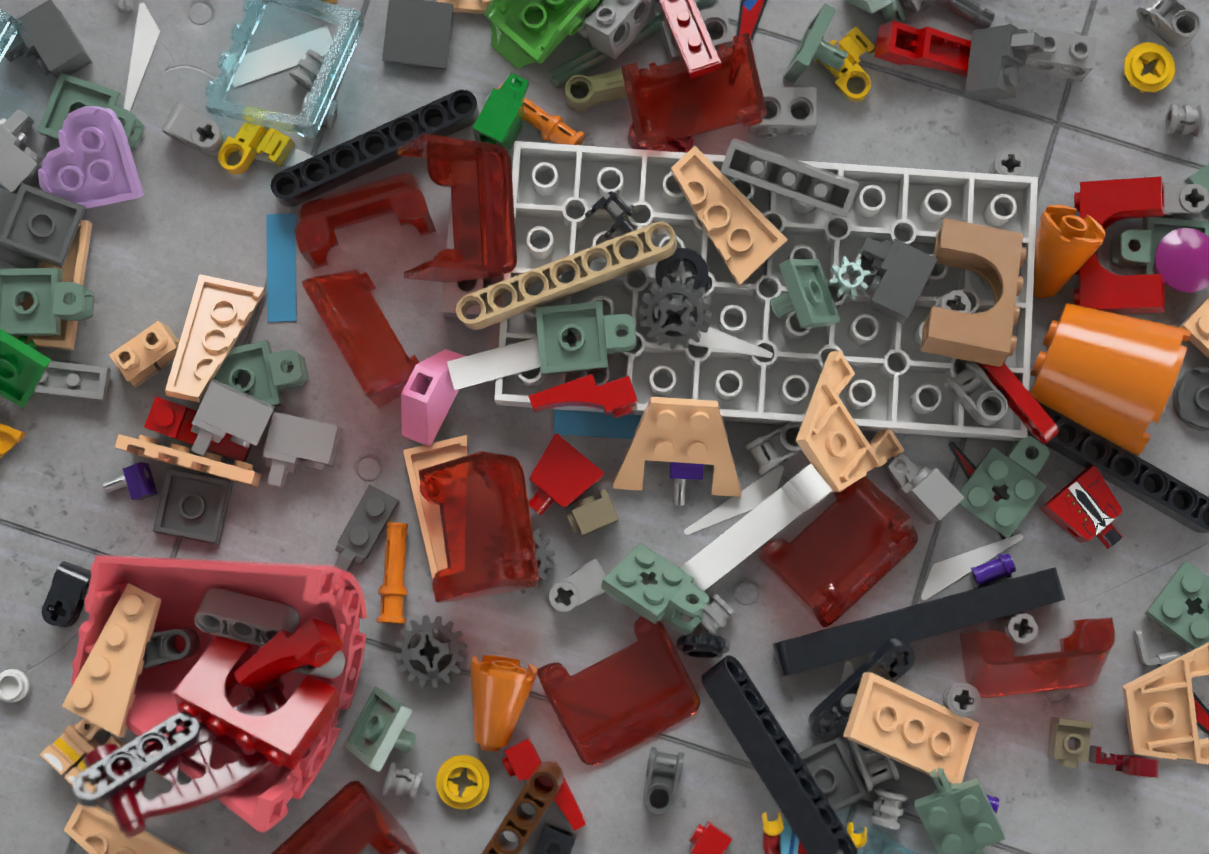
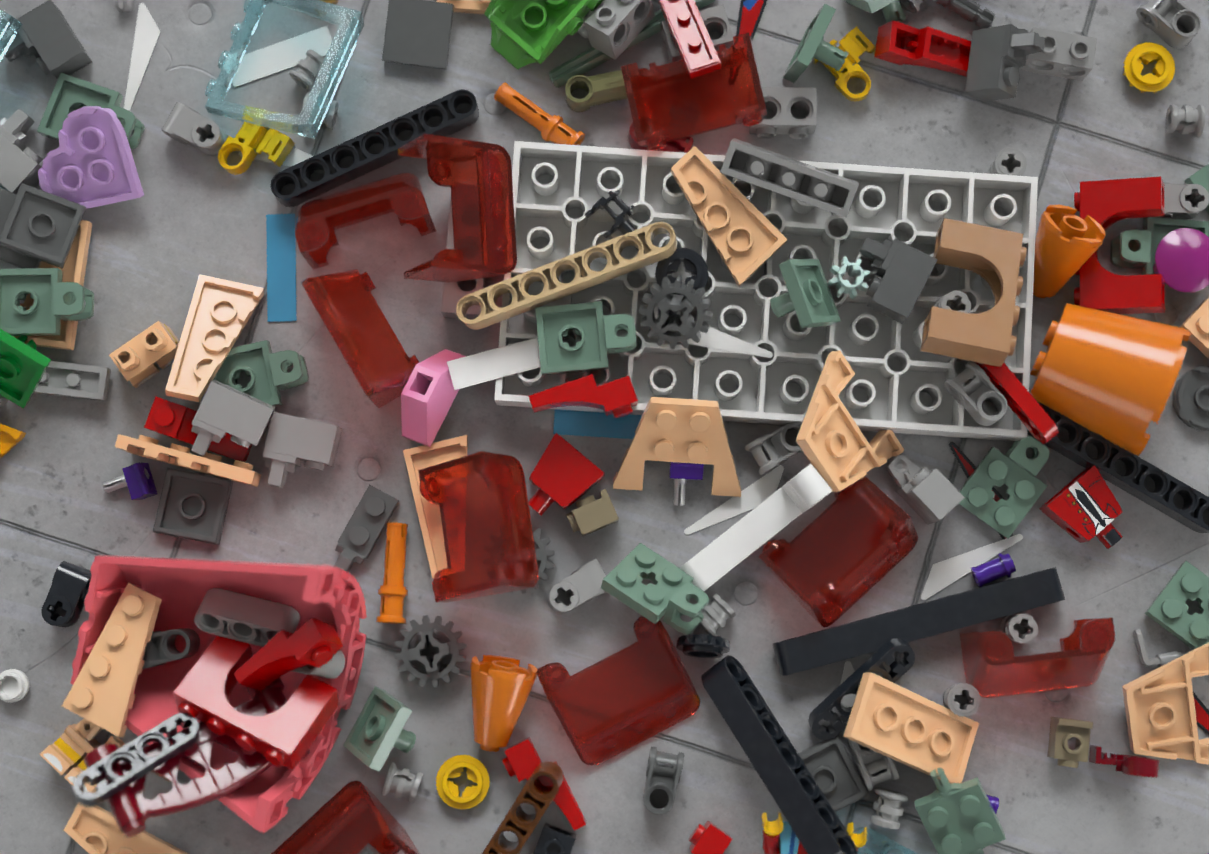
green hinge [472,73,529,160] -> none

